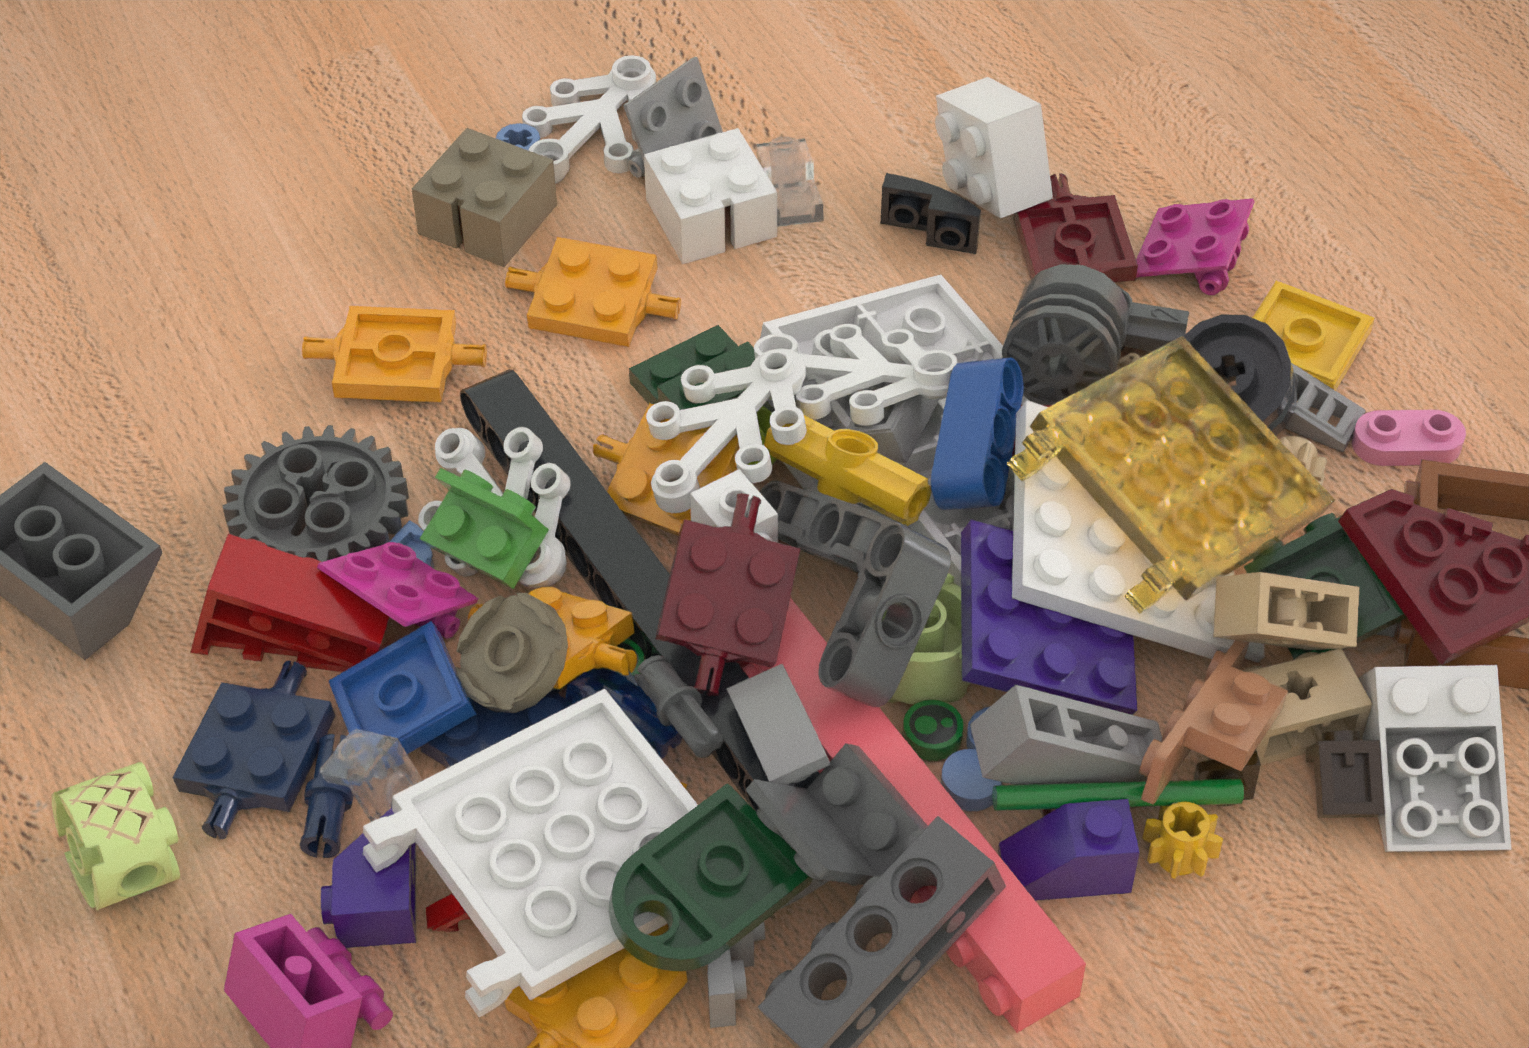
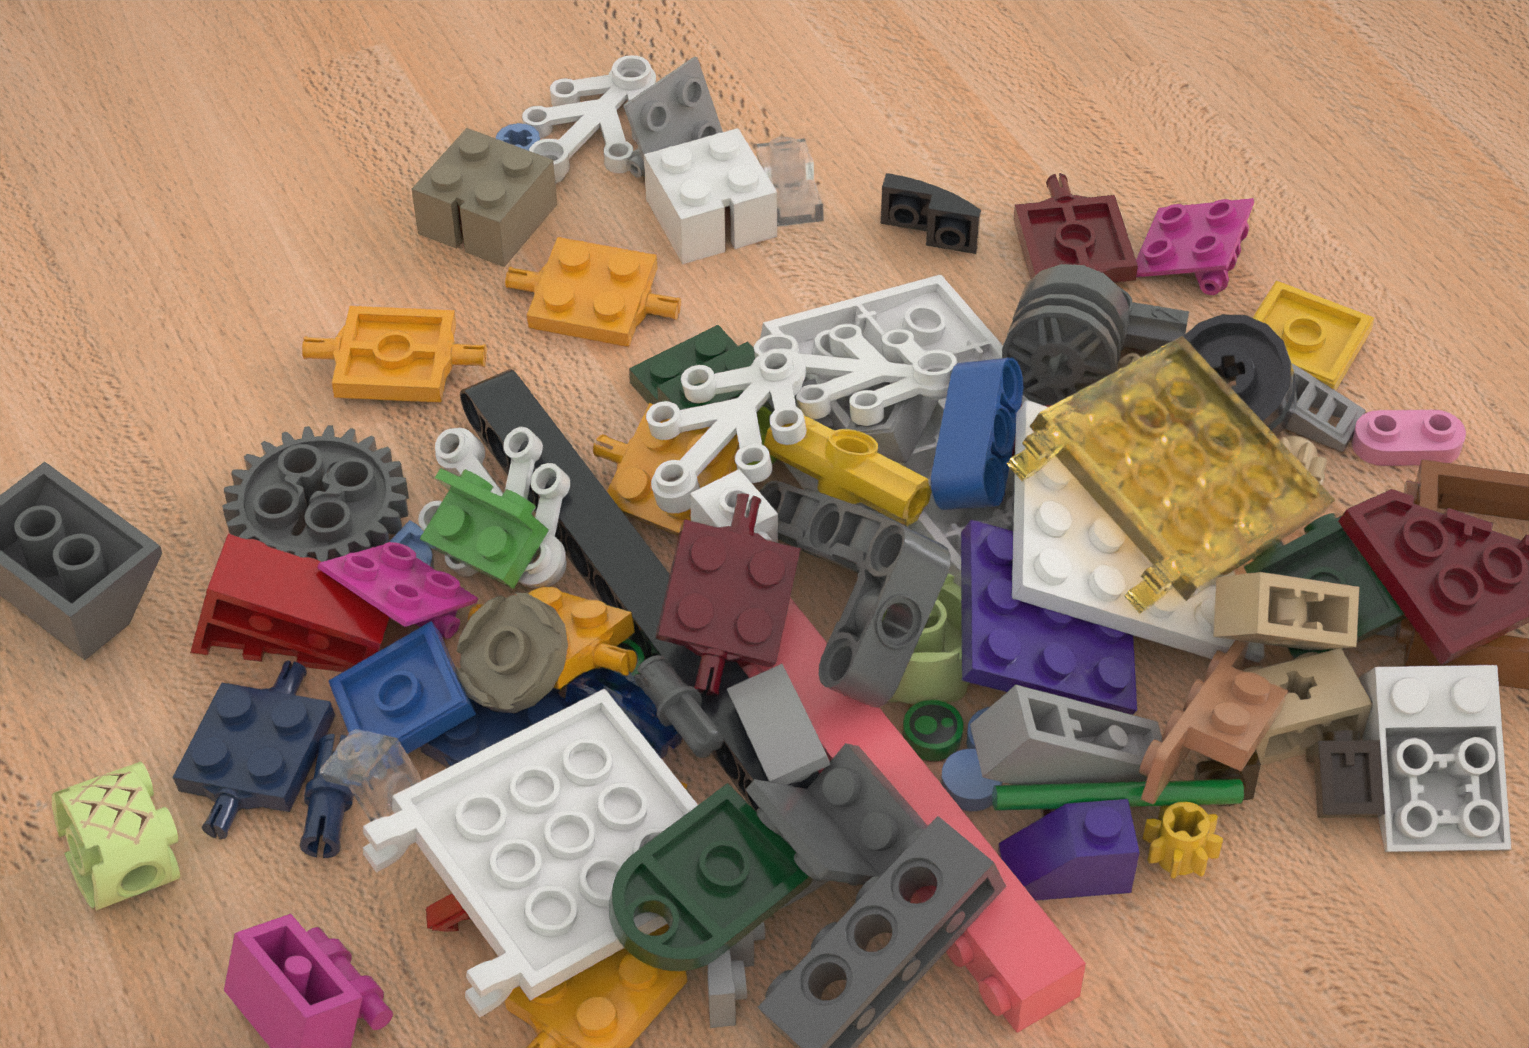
dark purple slope [321,807,416,948] -> none
white piece [935,77,1053,218] -> none

